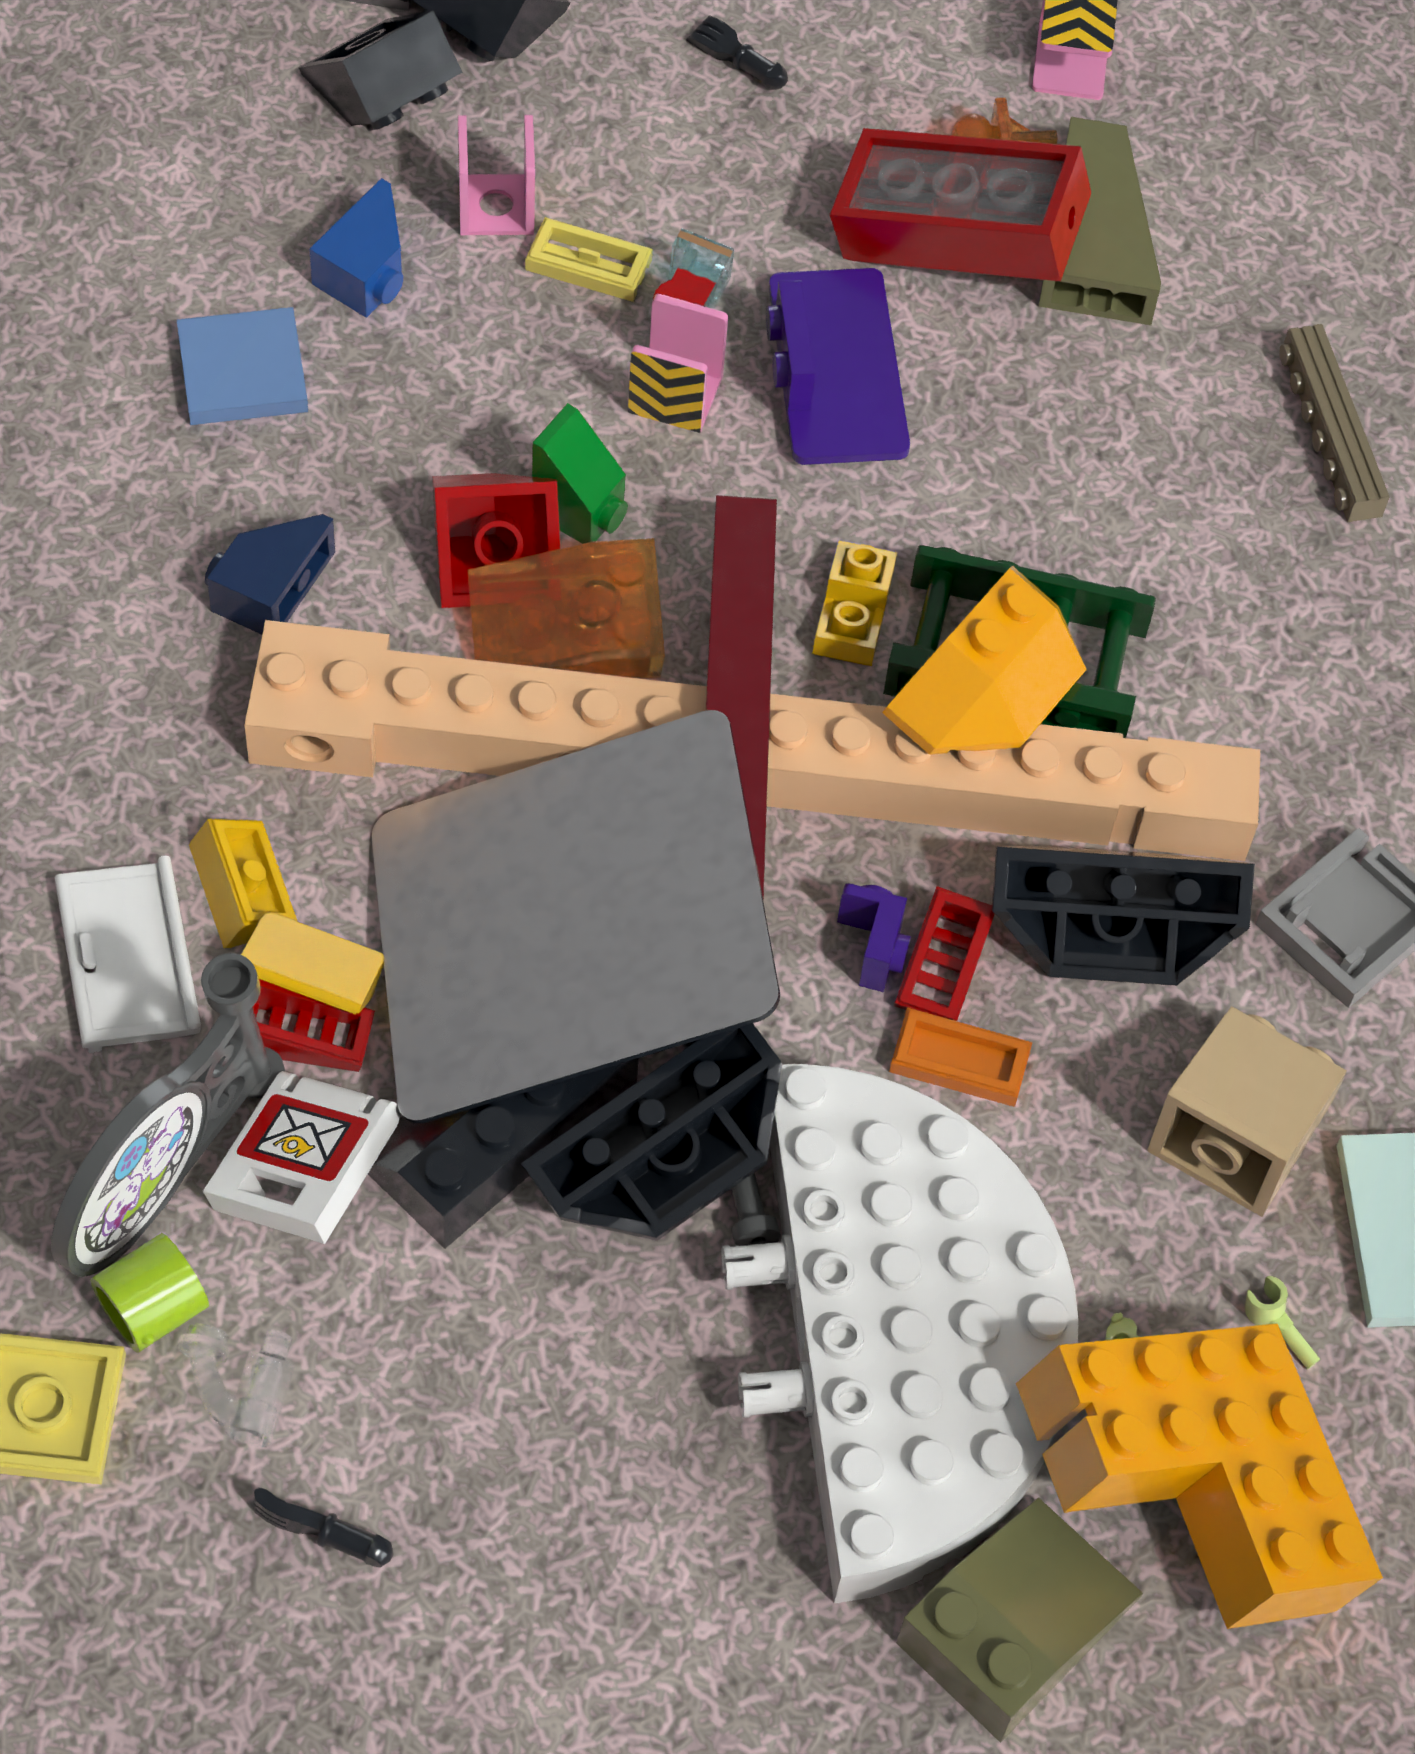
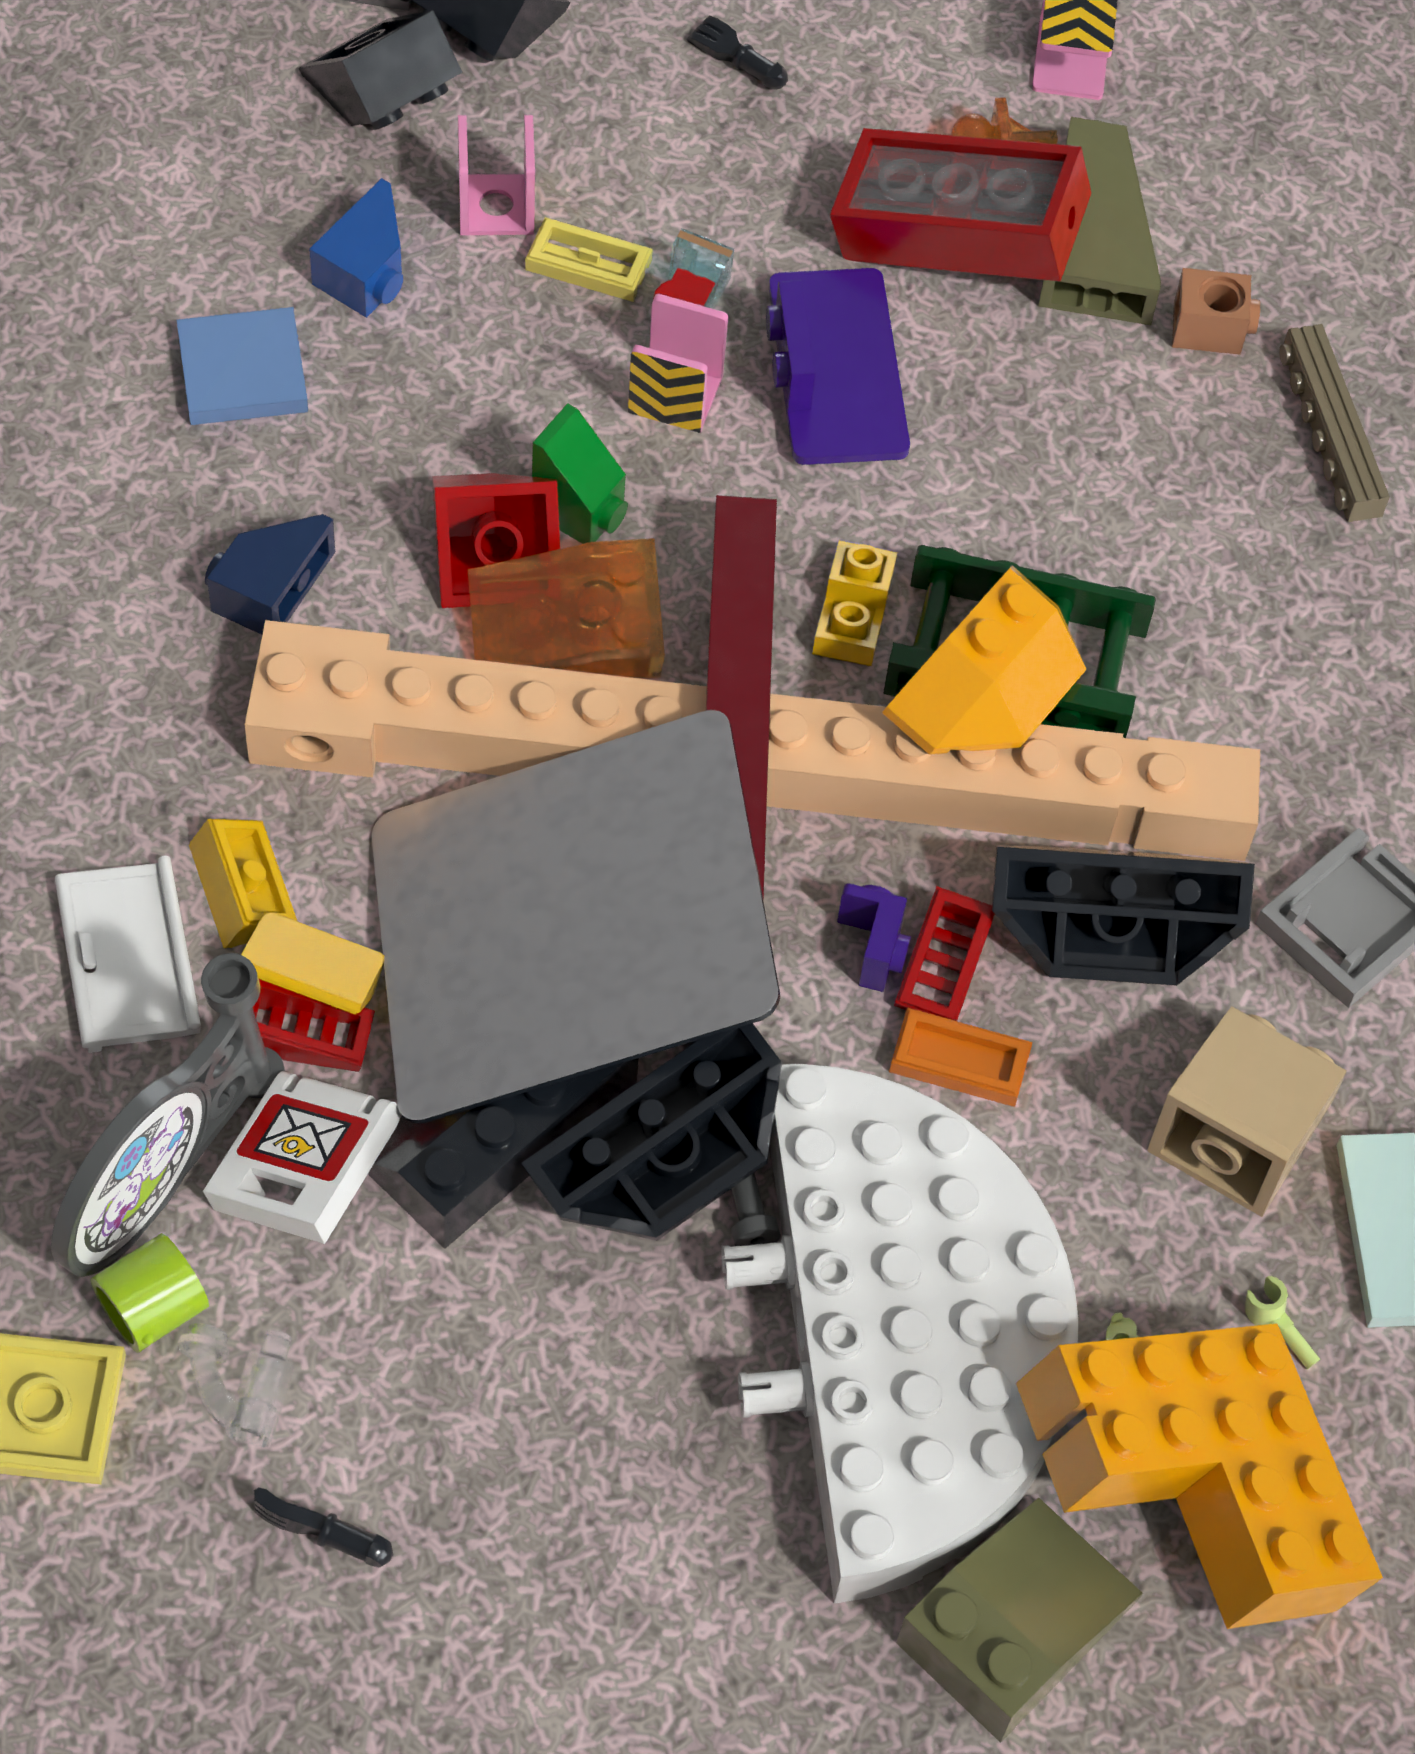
none -> nougat brick [1172,268,1260,355]

